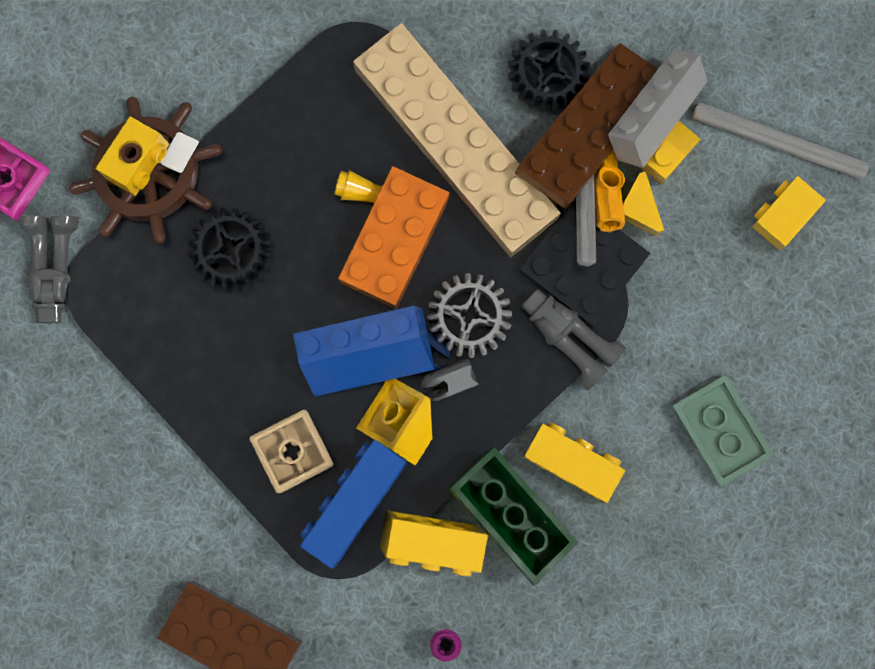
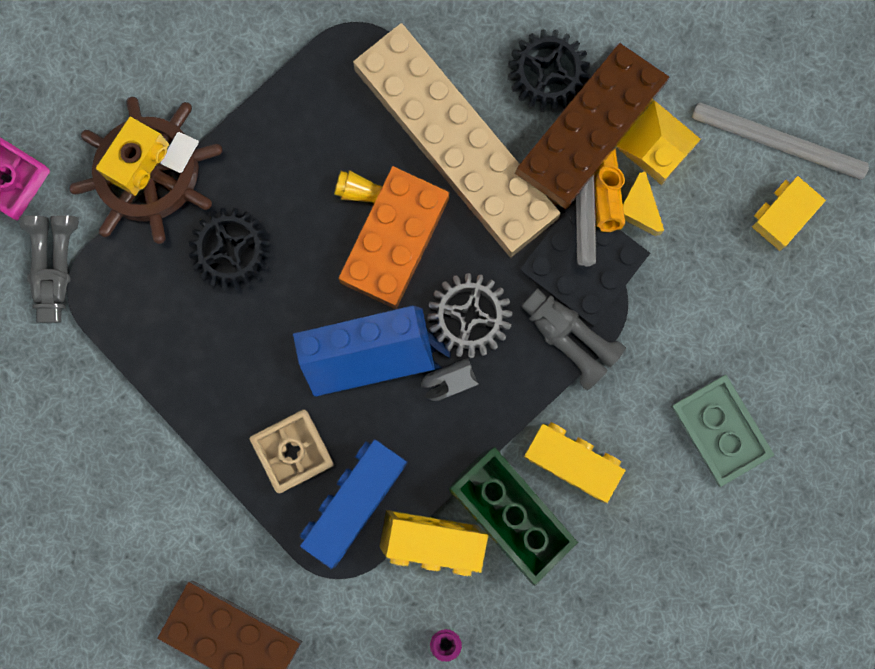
yellow slope [356,379,432,466] -> none
light grey brick [608,49,708,168] -> none

